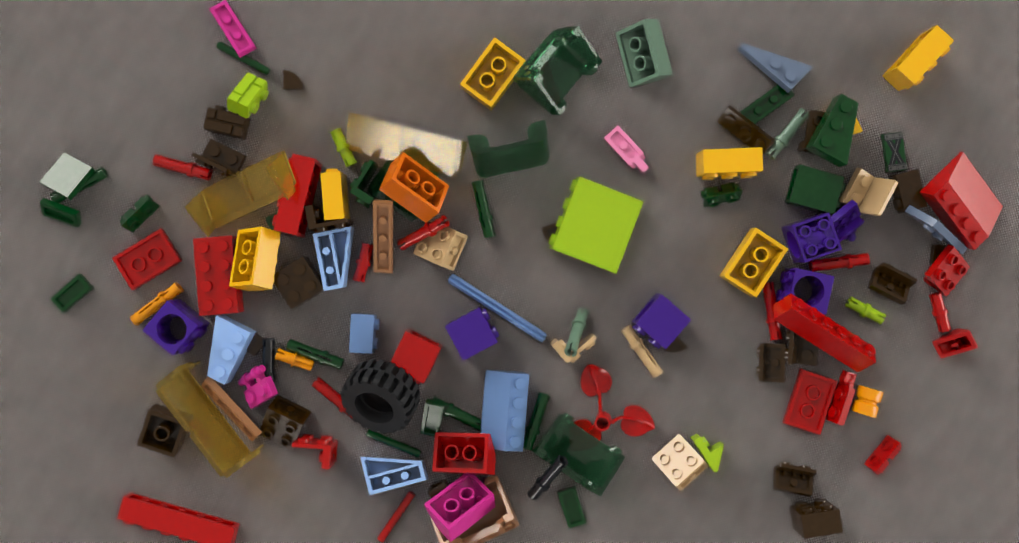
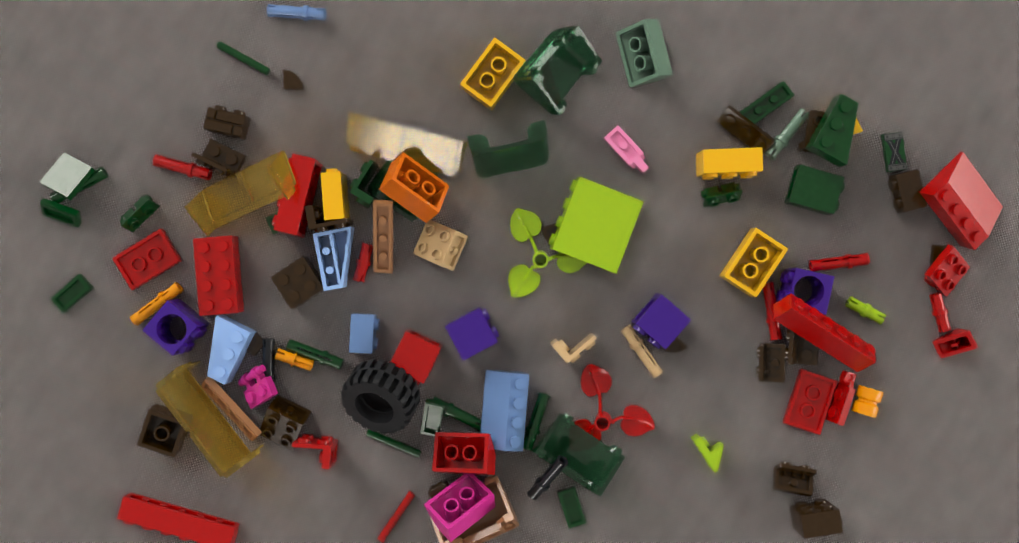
dark pink tile [209,0,257,58] -> none
lime brick [227,72,269,119] -> none
yellow brick [229,226,281,291] -> none
red pin [312,377,355,422] -> none
lime pin [330,128,357,168] -> none
light blue wedge [360,456,429,495] -> none
red pin [397,215,450,251] -> none
medium blue axle [448,274,547,342] -> none
dark green pin [471,180,496,239] -> none
sand green pin [564,308,589,357] -> none
tan bracket [652,434,709,491] -> none
sand blue wing [738,43,813,93] -> none
dark purple brick [781,213,842,263] -> none
dark purple slope [831,200,865,242] -> none
tan bracket [839,168,898,216] -> none
red hinge [864,435,902,475] -> none
dark brown bracket [868,263,917,305] -> none
yellow brick [882,25,954,91] -> none
sand blue wing [905,205,968,254] -> none
none -> medium blue pin [267,4,327,21]
none -> lime plant [508,208,587,298]

